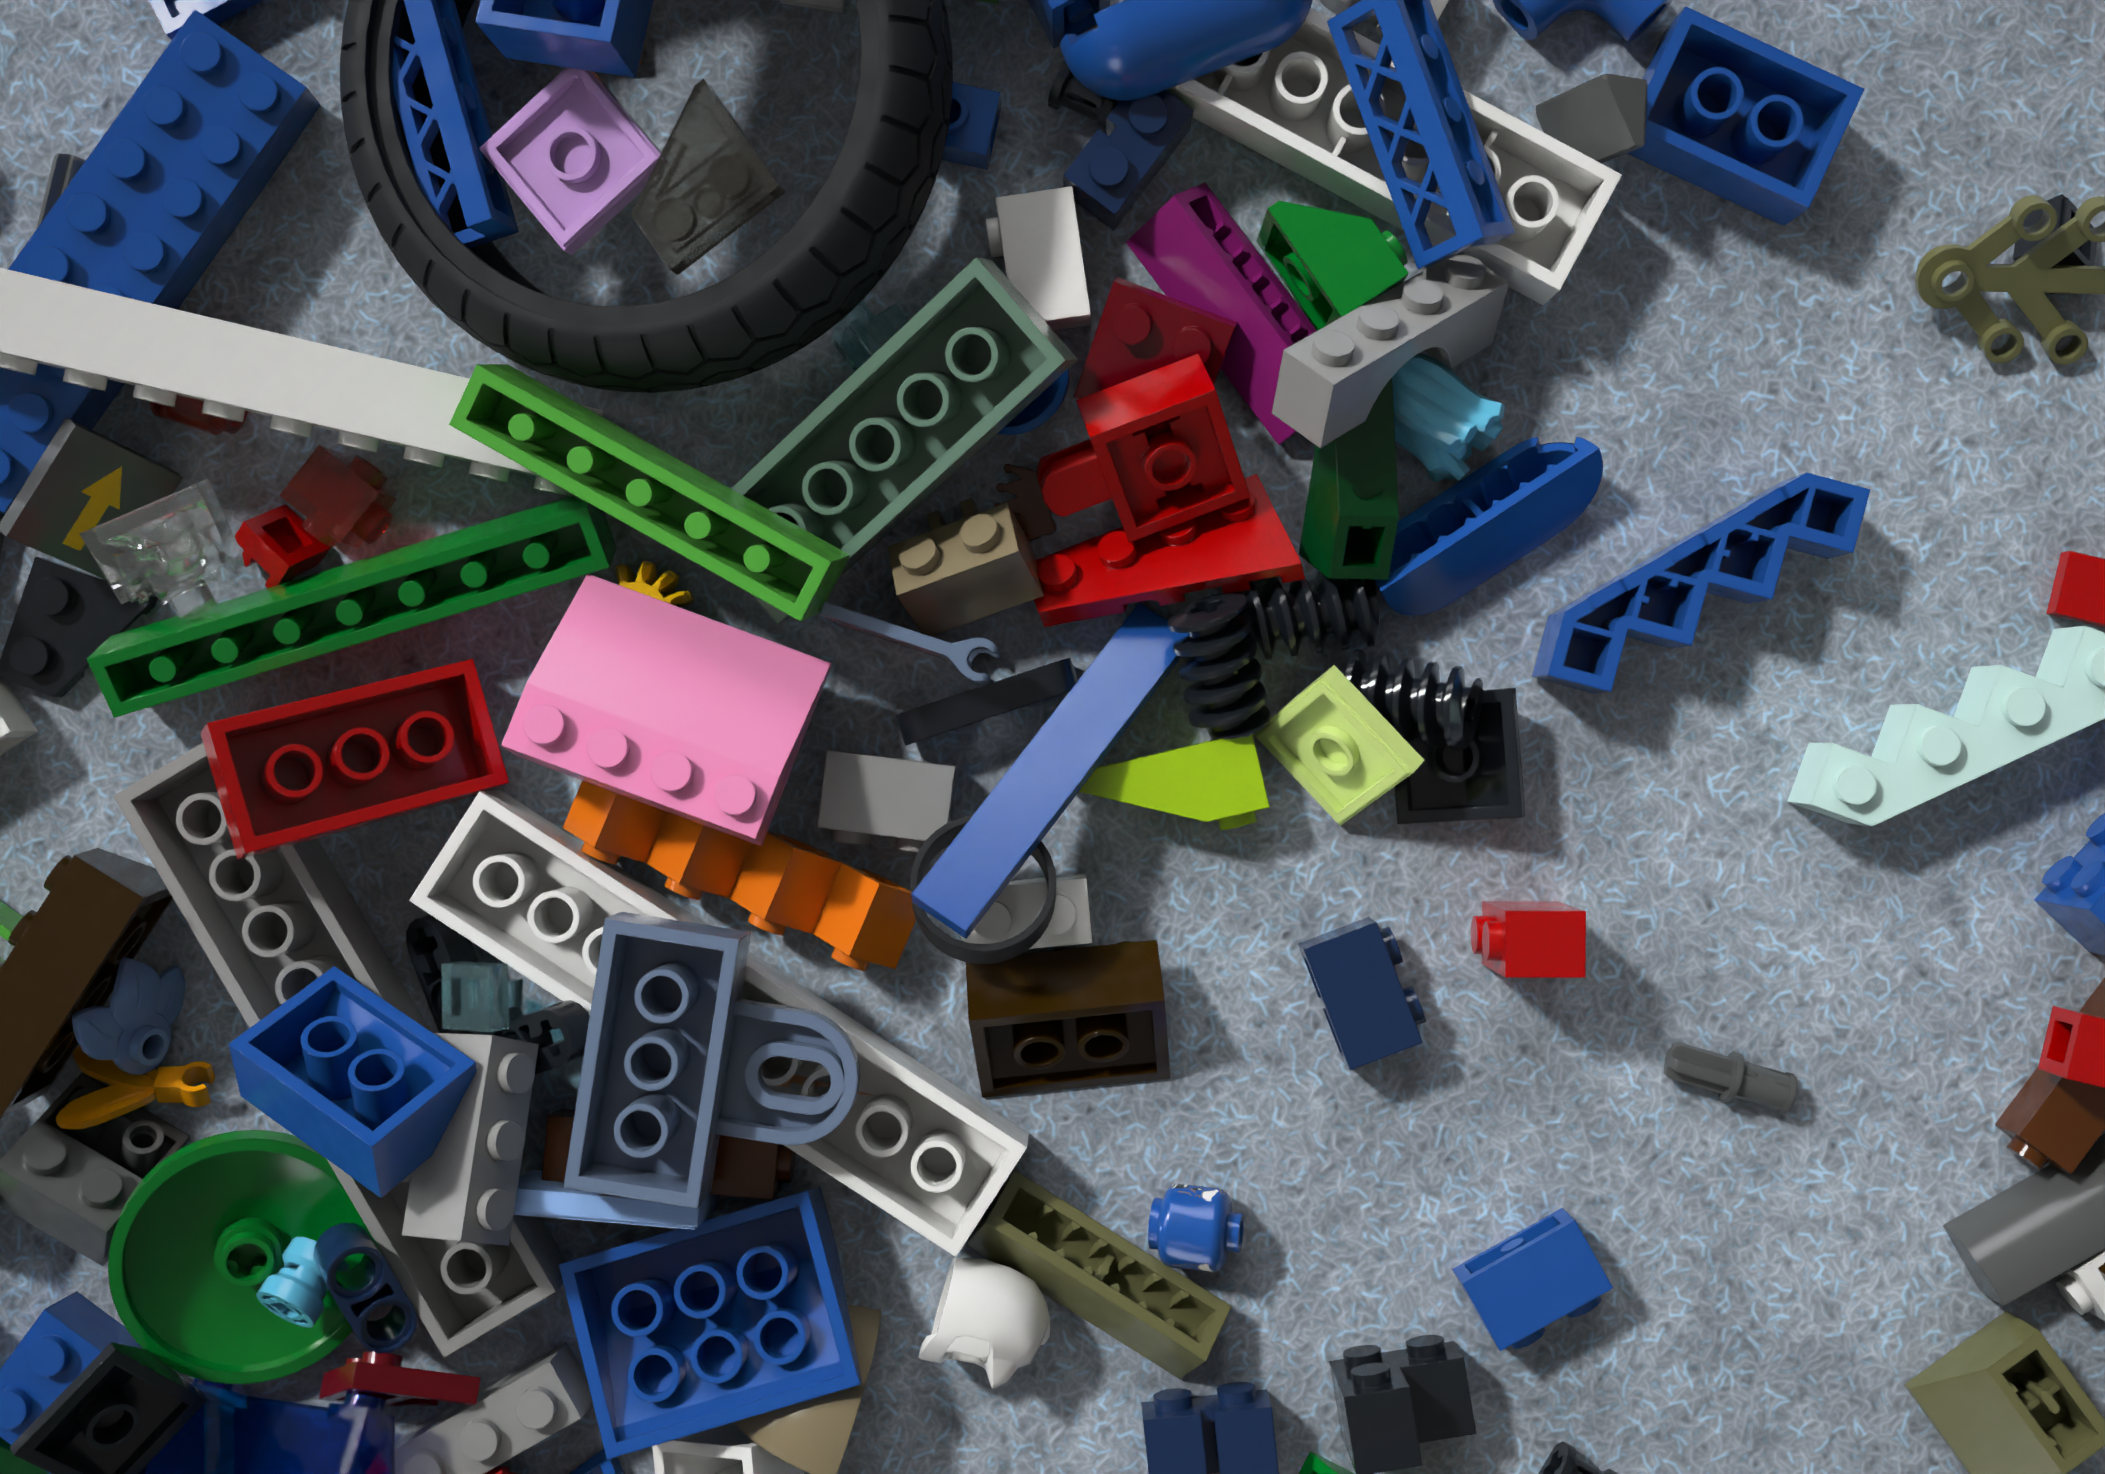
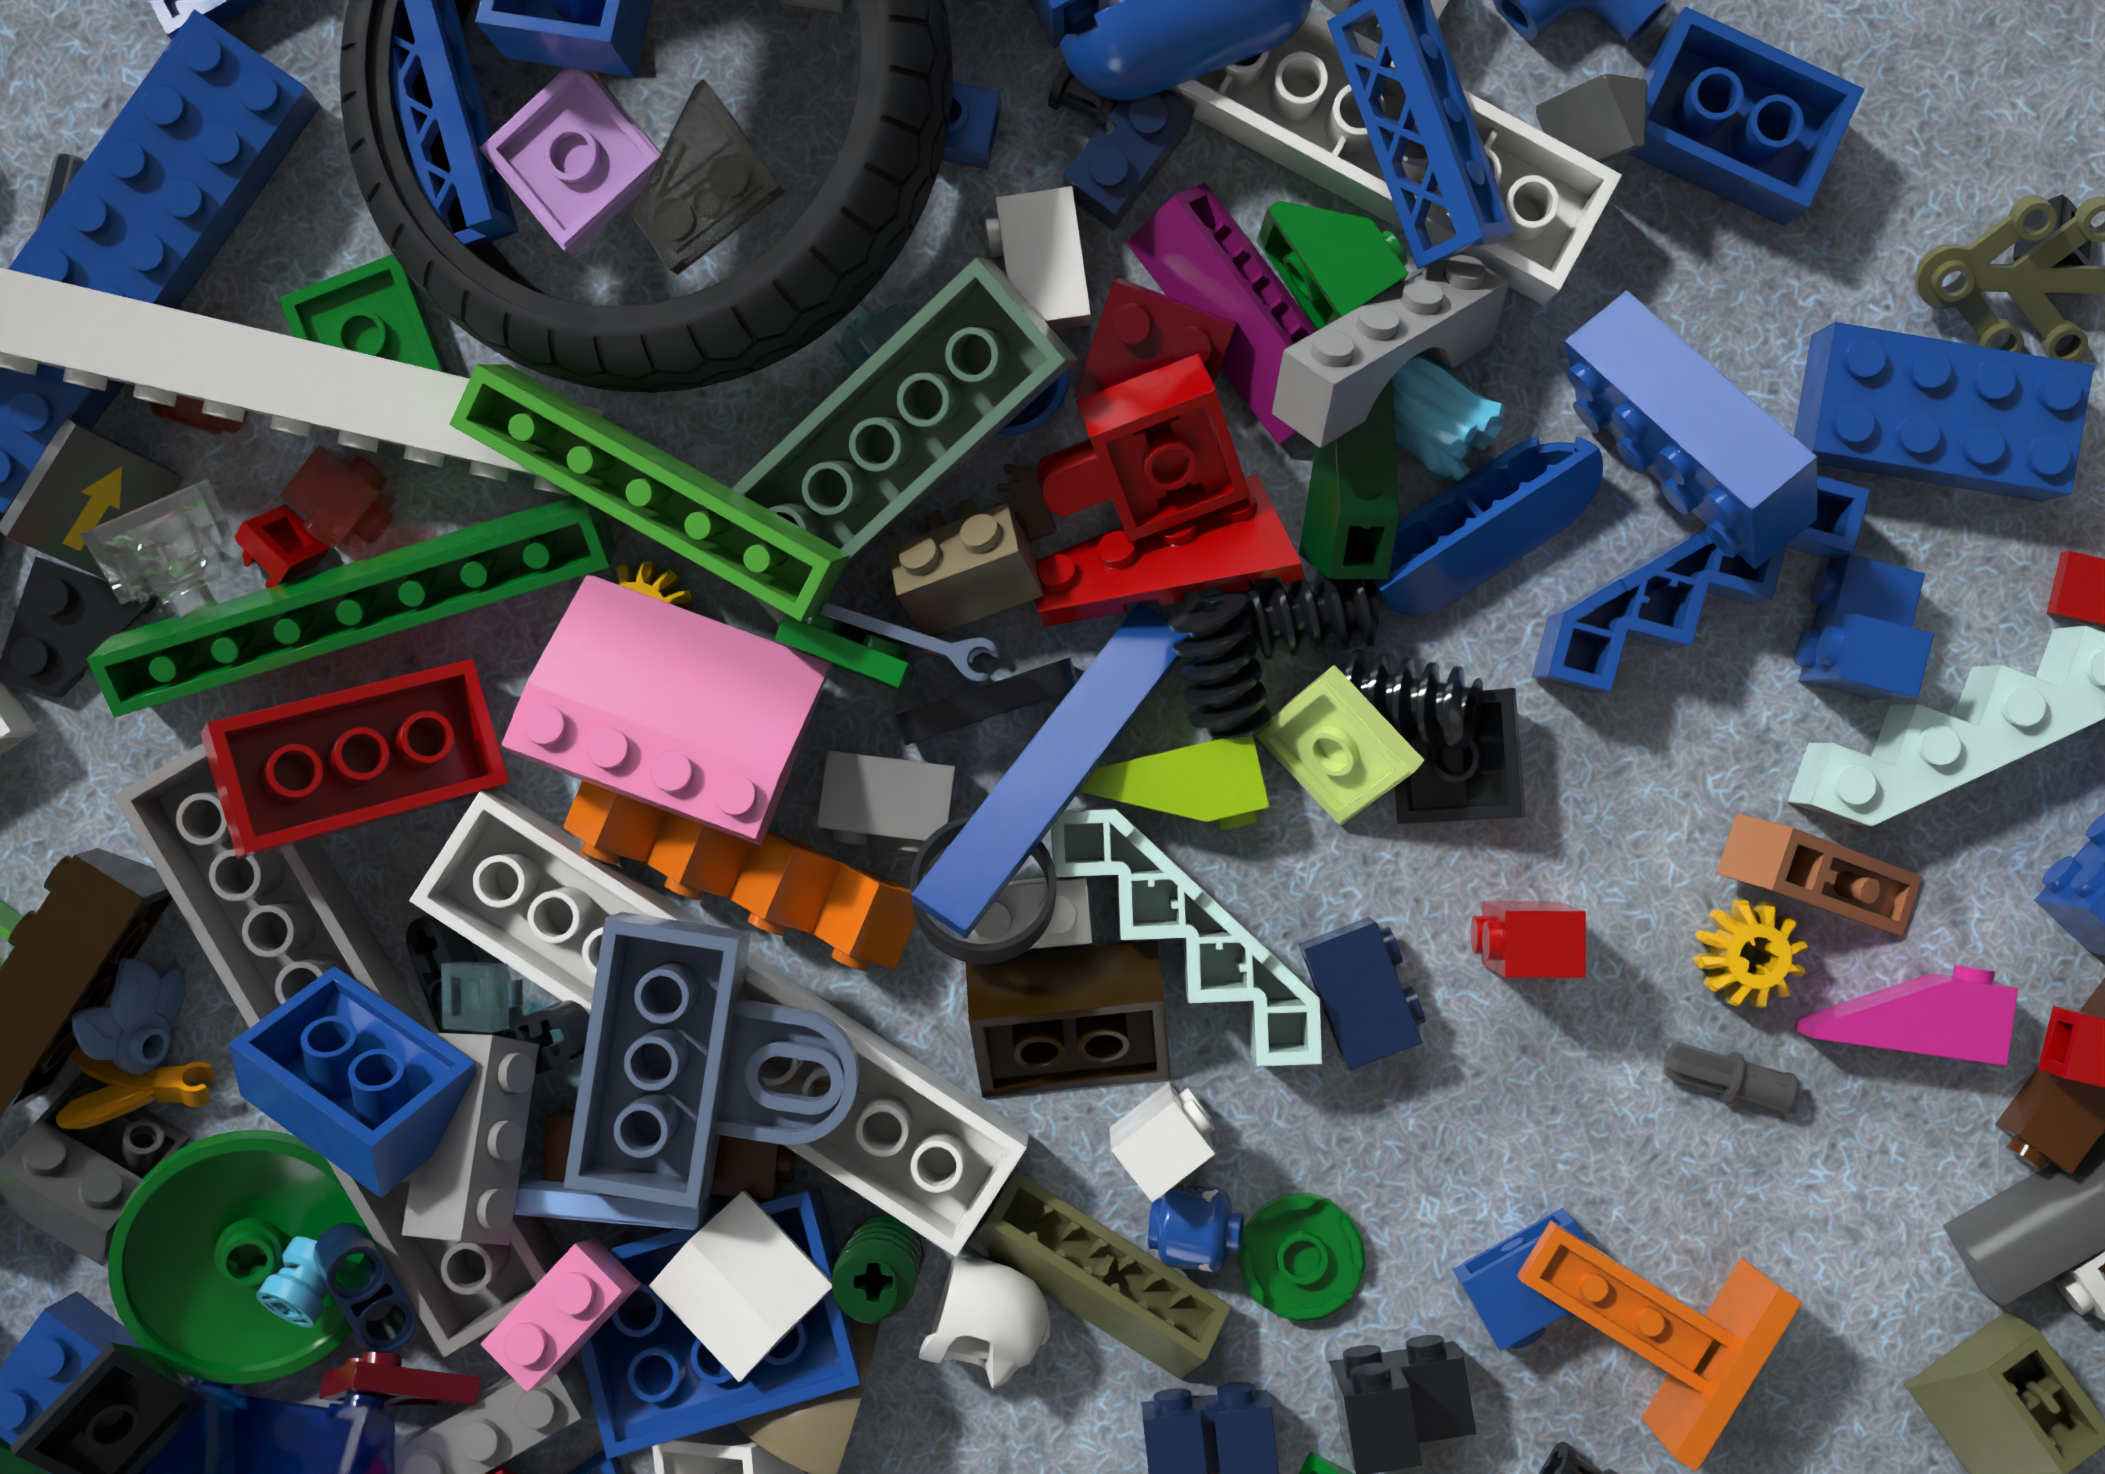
none -> green plate [278,254,449,374]
none -> bright pink brick [480,1238,641,1392]
none -> white slope [649,1190,832,1382]
none -> green plate [775,614,916,694]
none -> dark green piece [831,1214,924,1324]
none -> light aqua brick [1051,807,1322,1066]
none -> white brick [1109,1082,1216,1203]
none -> green tile [1238,1192,1366,1322]
none -> orange piece [1516,1221,1802,1472]
none -> brick [1565,290,1817,569]
none -> yellow gear [1692,899,1808,1008]
none -> nougat slope [1716,813,1923,937]
none -> blue brick [1794,322,2094,502]
none -> dark pink slope [1794,964,2018,1066]
none -> blue brick [1795,554,1935,700]

